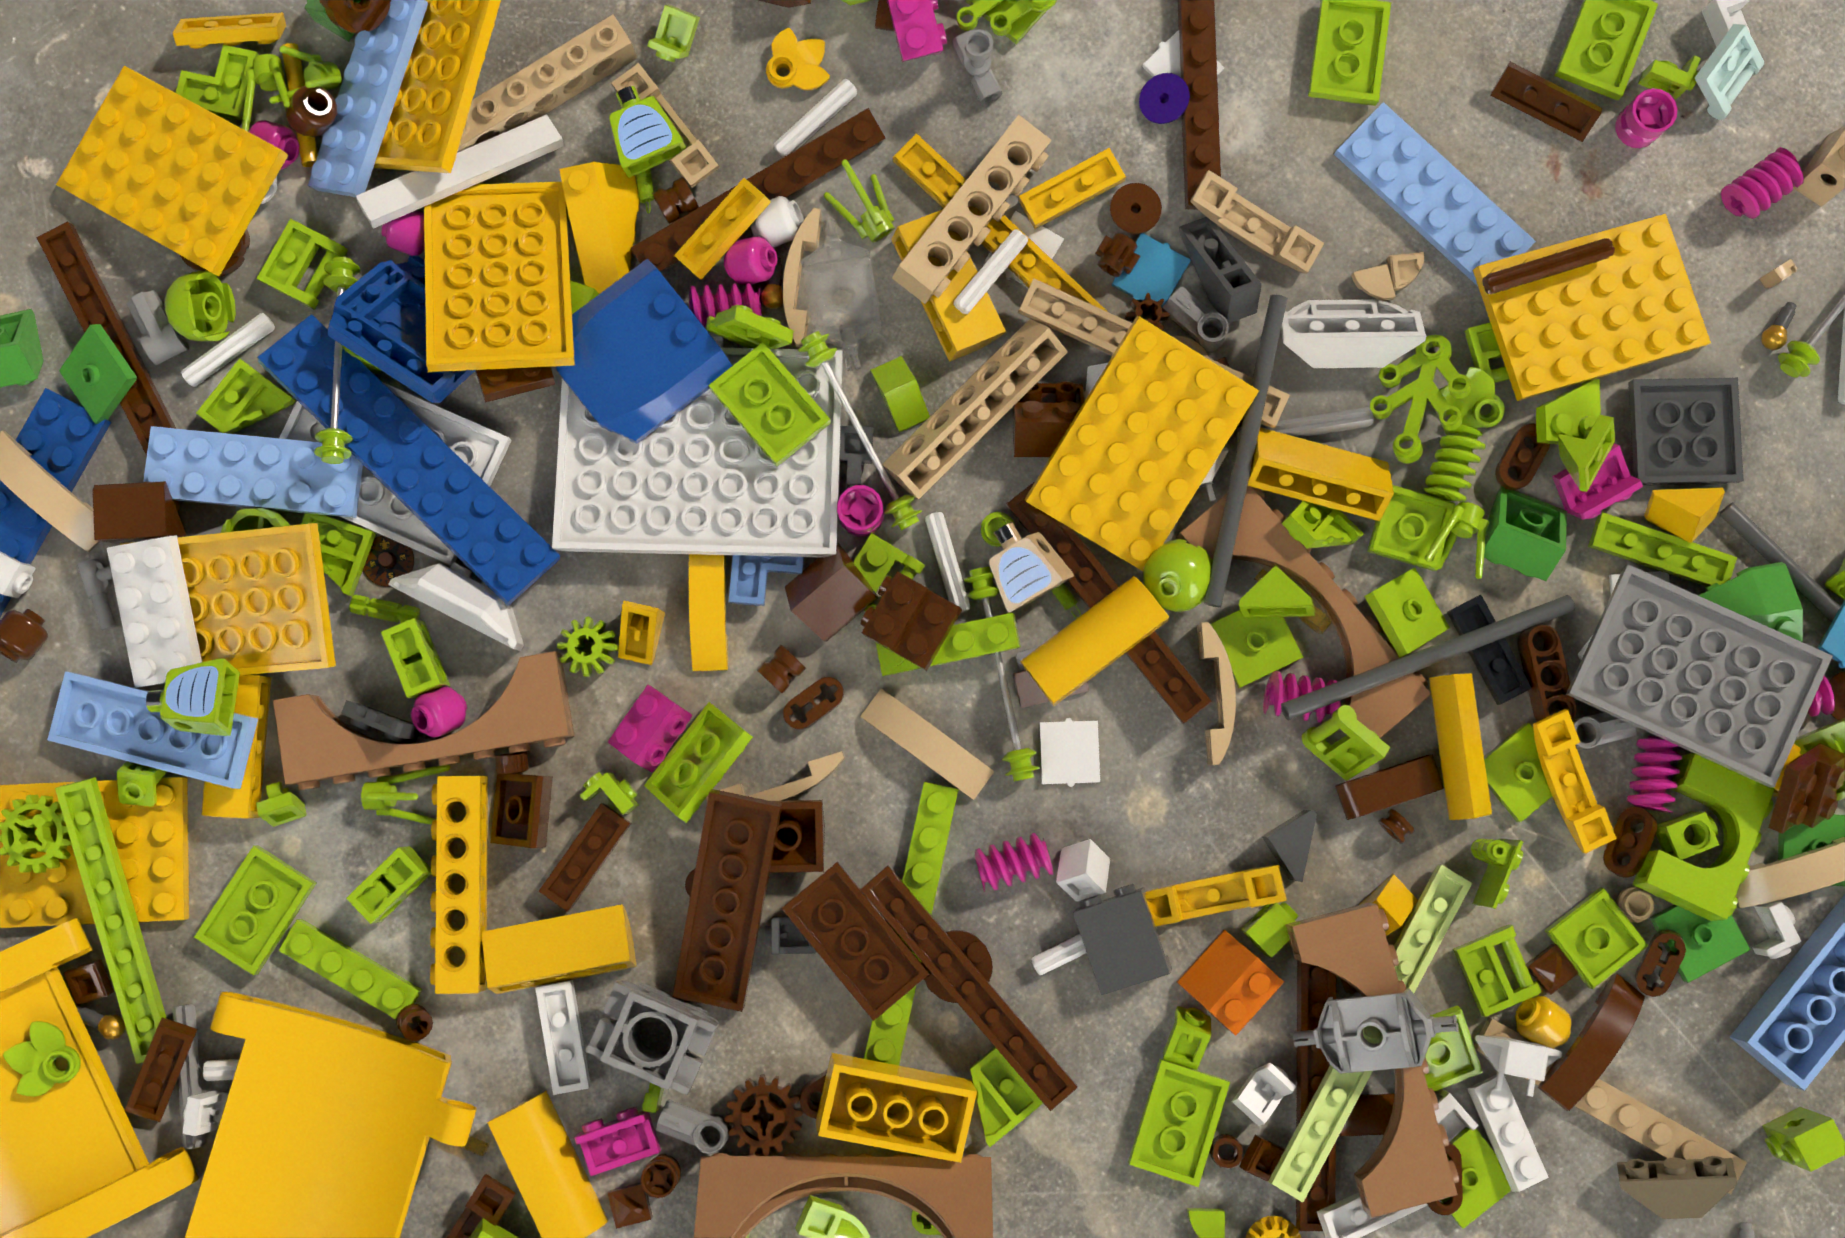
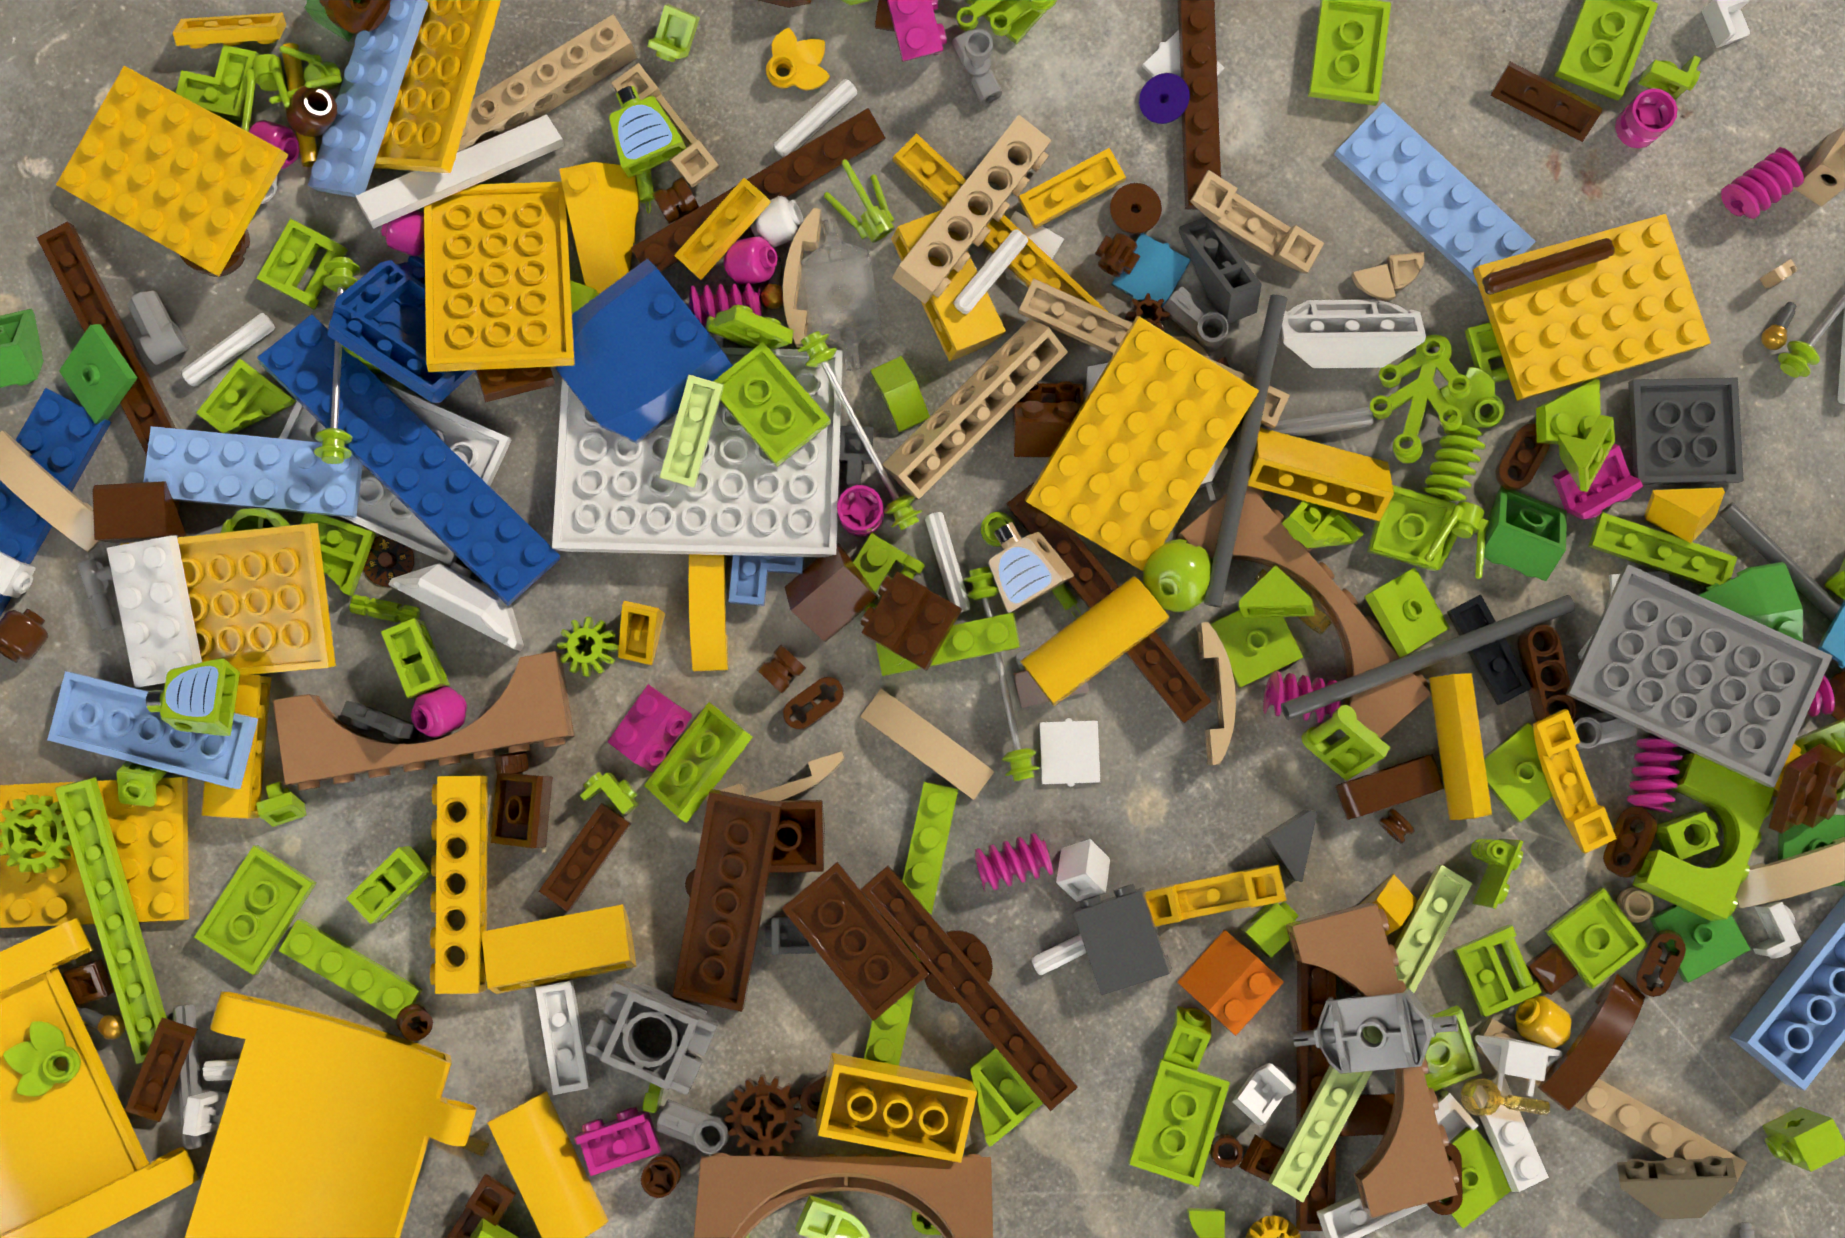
lime cylinder [165,271,236,342] -> none
lime plant [361,765,450,825] -> none
reddish brown tile [608,1182,653,1229] -> none
light aqua plate [1695,24,1764,120] -> none
none -> yellowish green plate [659,375,724,488]
none -> clear yellow piece [1461,1078,1550,1116]

